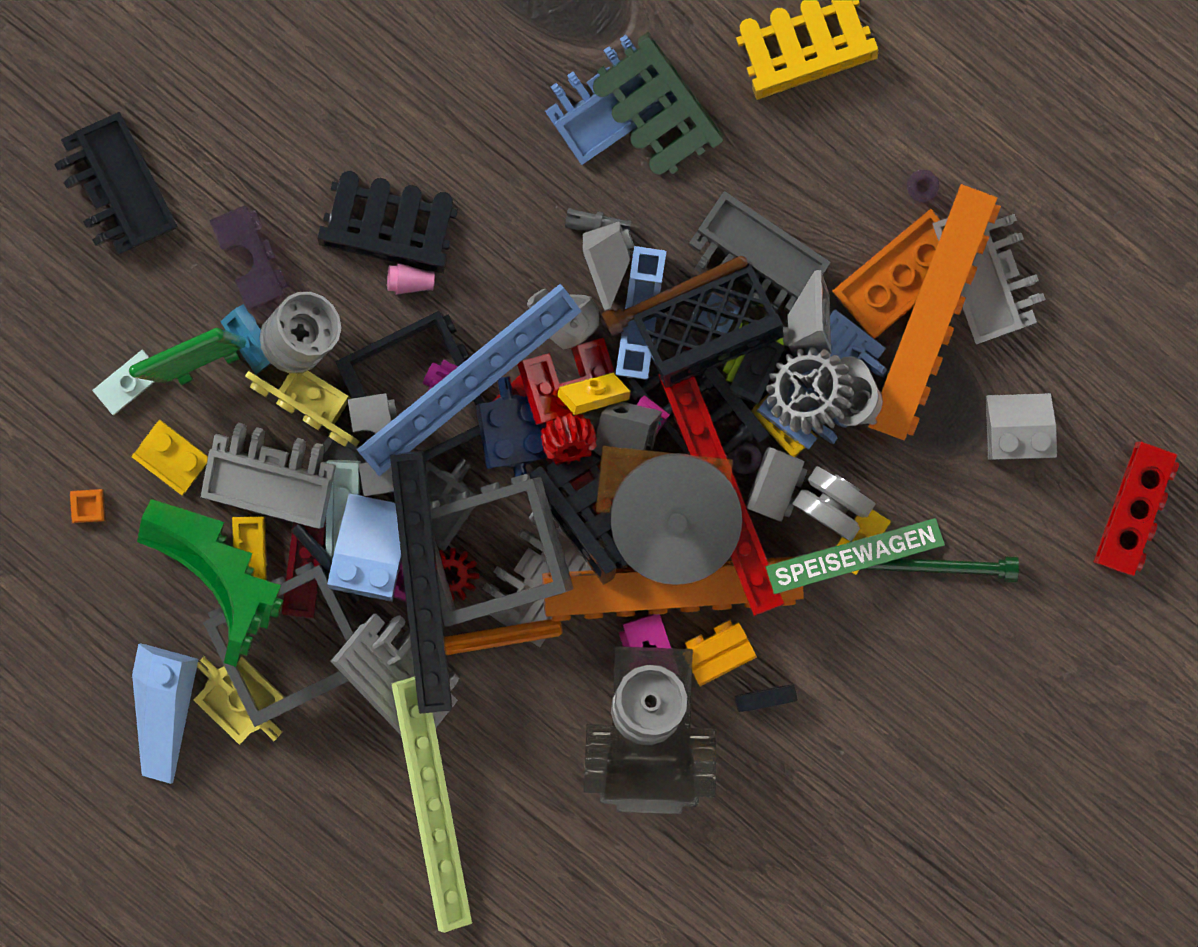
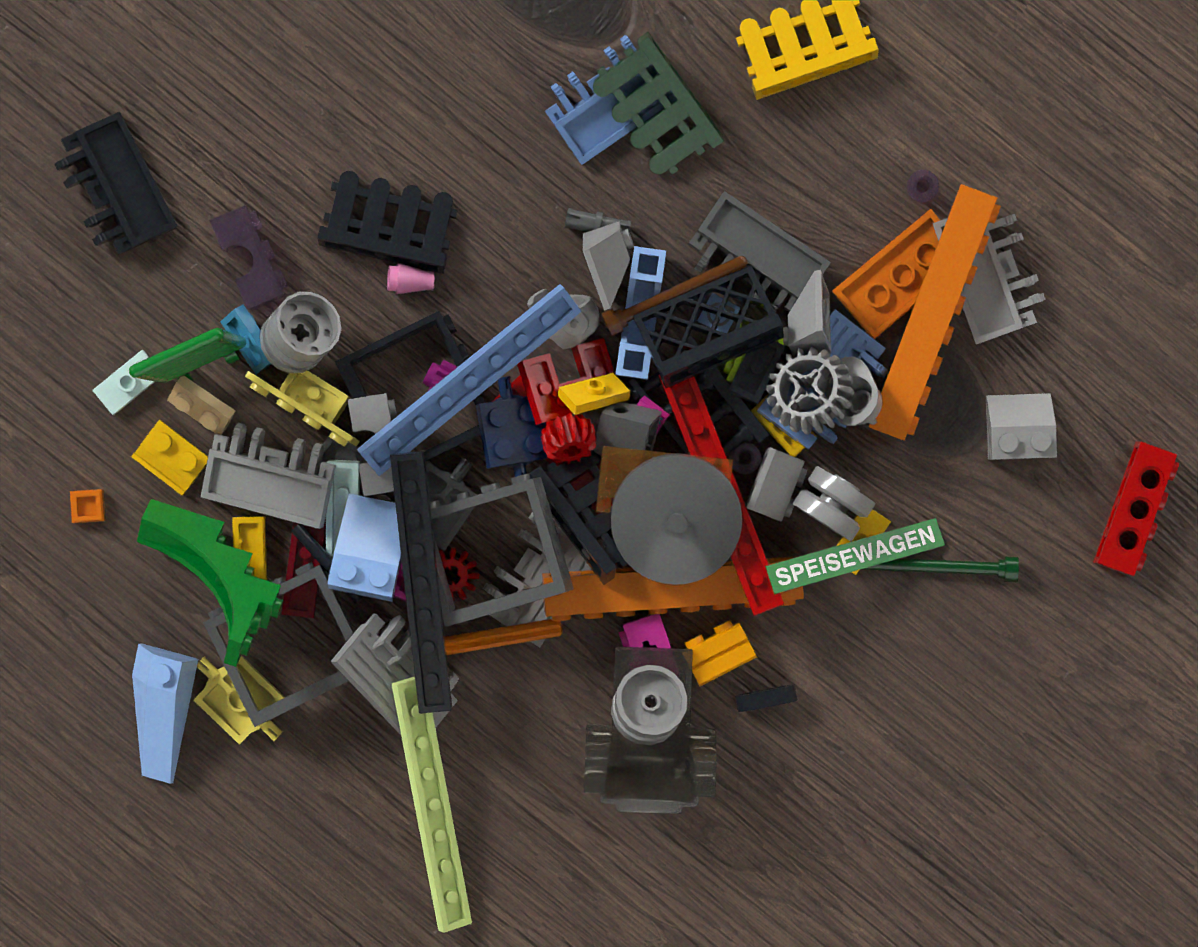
none -> tan plate [167,376,236,435]

